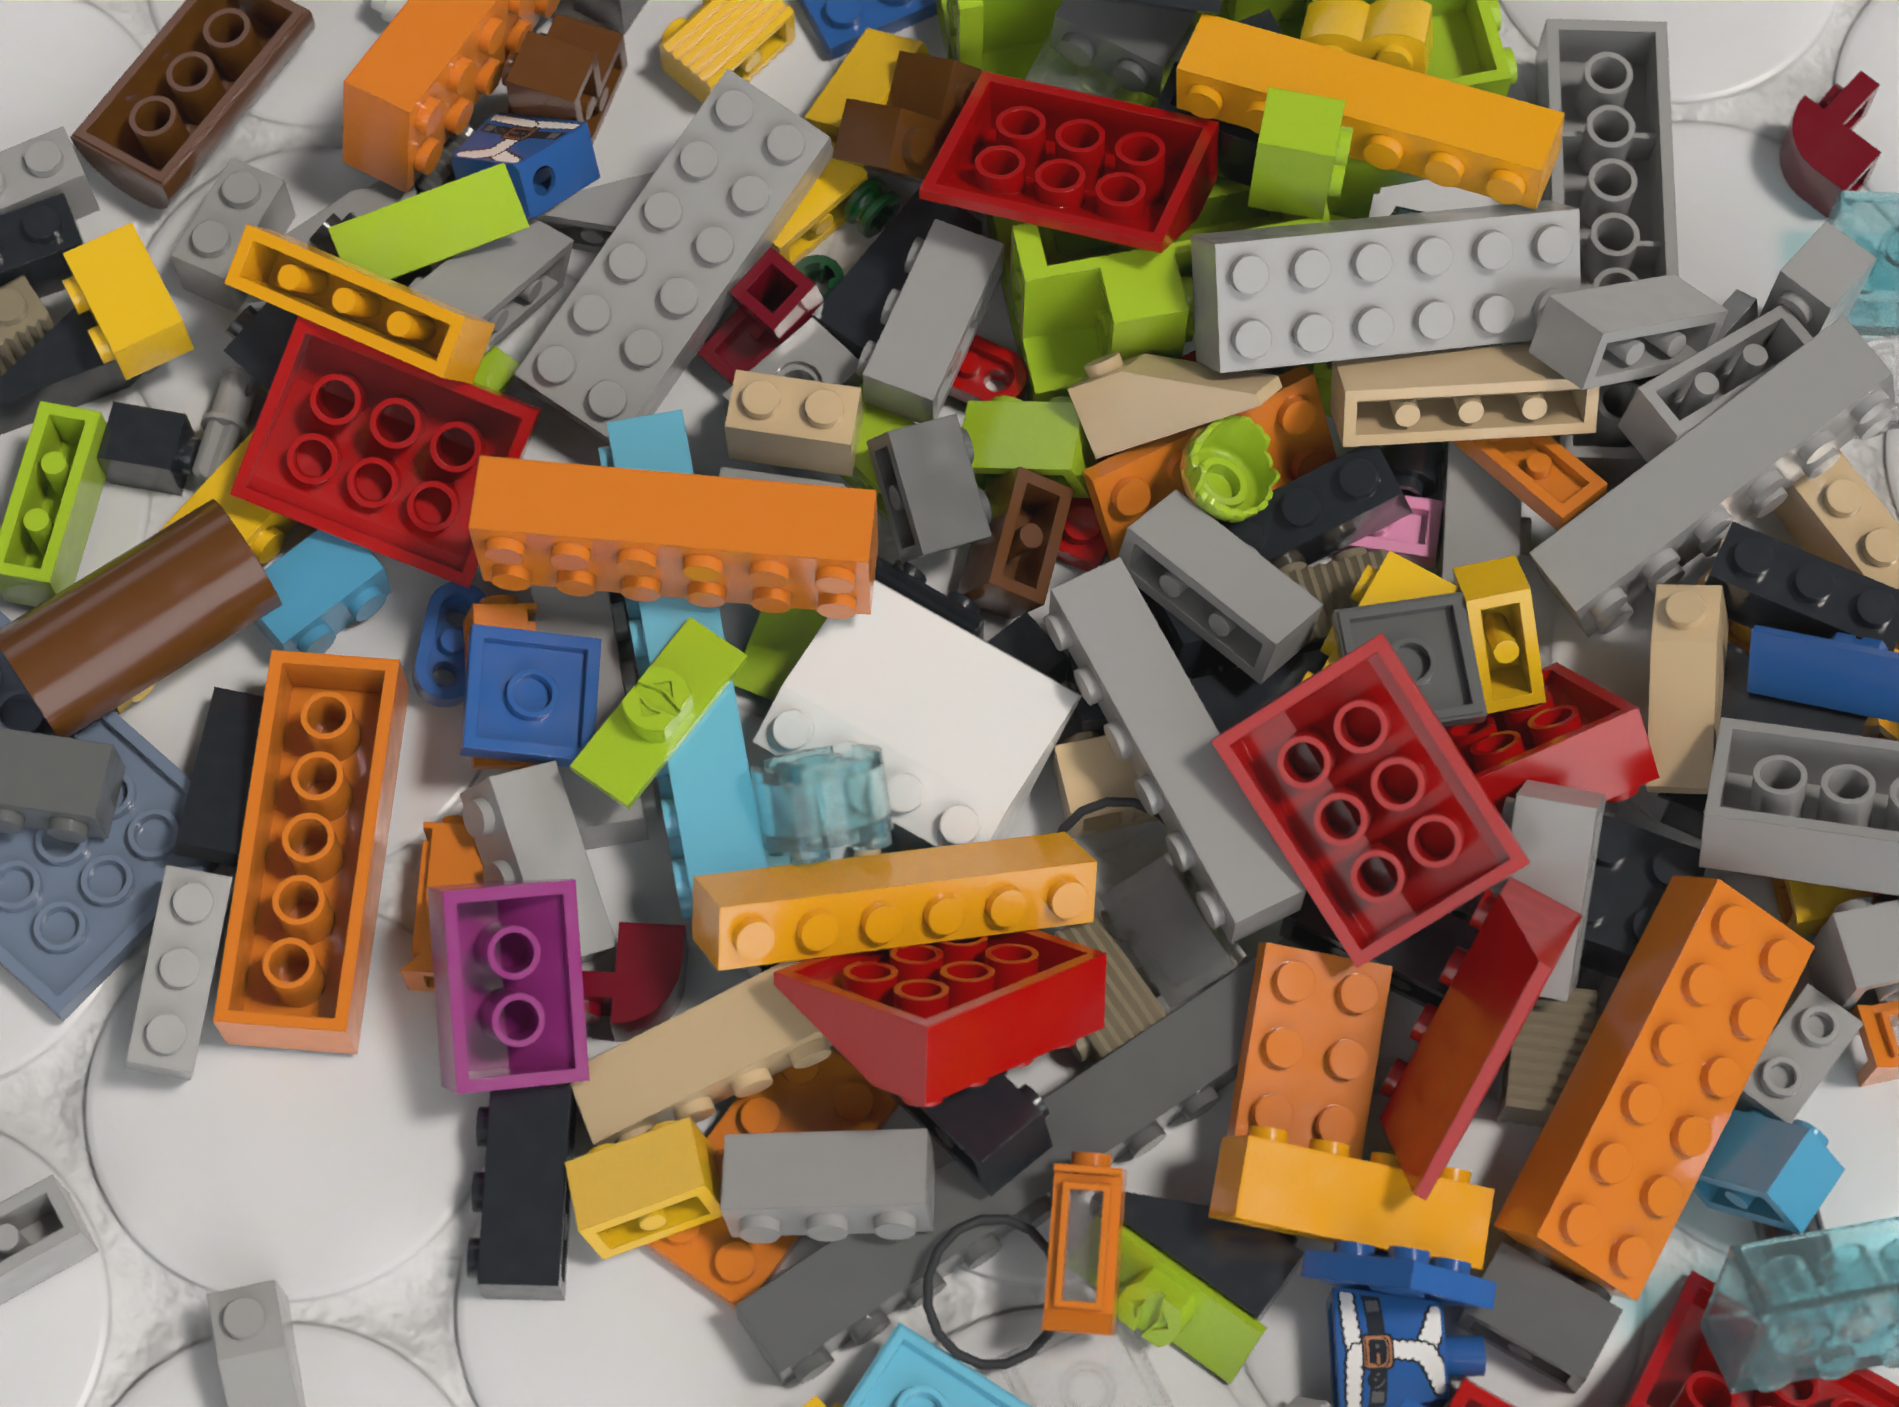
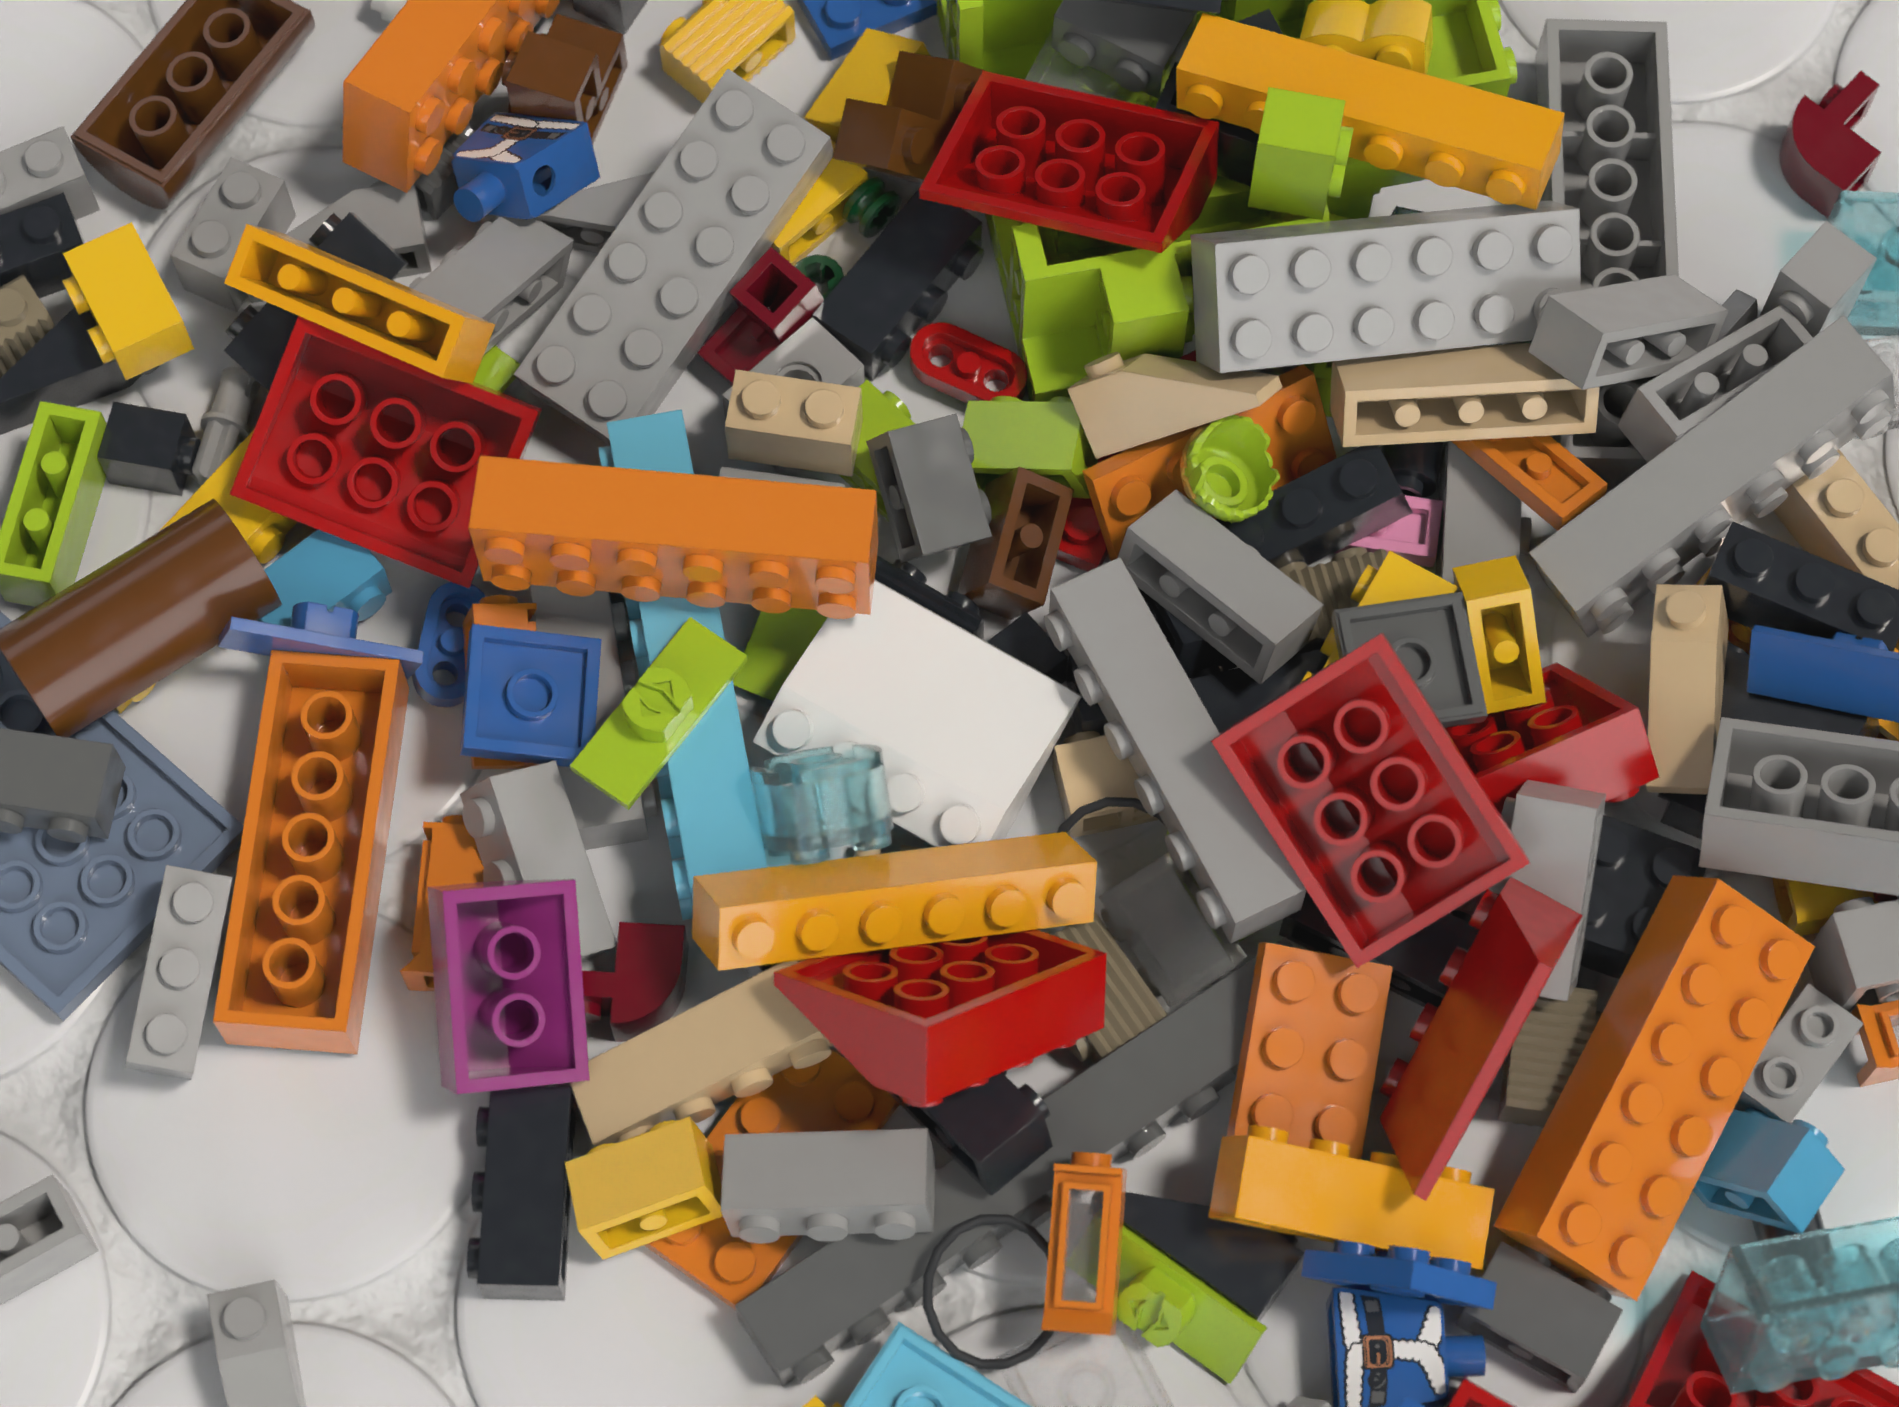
black tile [174,687,264,867] -> none
lime piece [328,162,530,280] -> none
light grey brick [856,219,1004,423] -> none
none -> piece [218,601,424,680]

